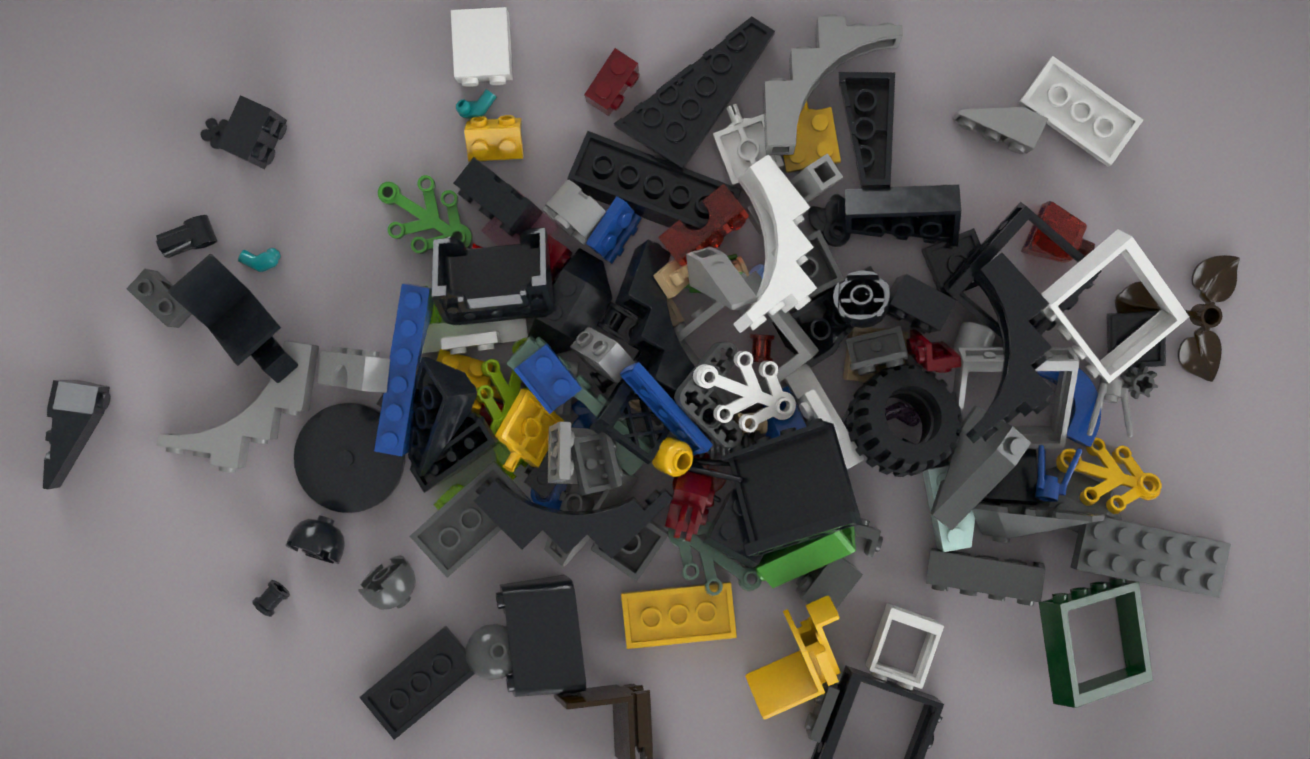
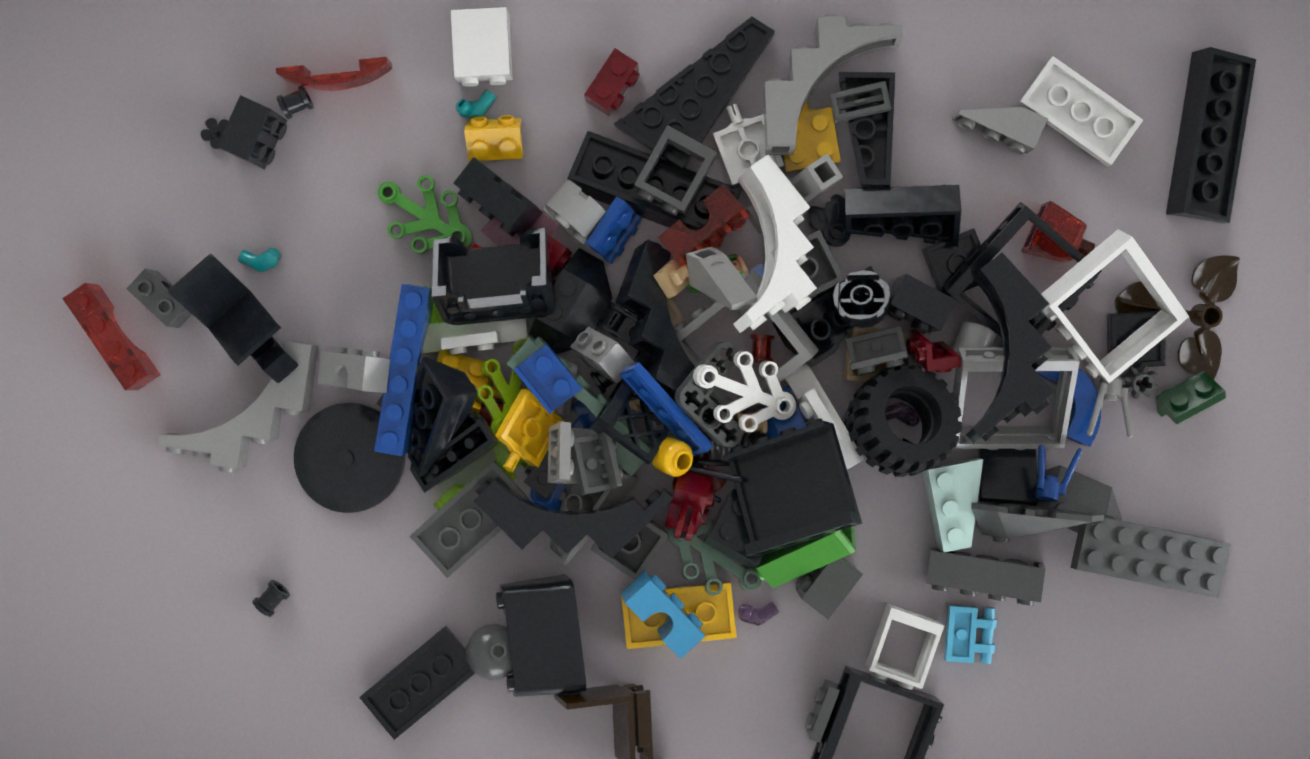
black wedge [43,380,111,490] -> none
black piece [156,215,217,258] -> none
black cylinder [286,515,345,564] -> none
dark grey cylinder [358,555,416,610] -> none
yellow piece [745,596,841,719] -> none
dark grey bracket [854,518,883,557] -> none
dark grey wedge [930,405,1031,530] -> none
dark green window [1039,577,1153,708] -> none
yellow plant [1056,437,1162,514] -> none
none -> clear red arch [62,283,160,391]
none -> clear red slope [276,57,393,91]
none -> black bush [277,85,314,119]
none -> dark azure arch [621,570,705,659]
none -> dark grey window [634,125,717,216]
none -> clear purple arm [738,601,780,626]
none -> dark grey tile [829,81,891,123]
none -> medium azure plate [944,604,997,664]
none -> dark green bracket [1155,371,1226,425]
none -> black arch [1166,47,1256,224]

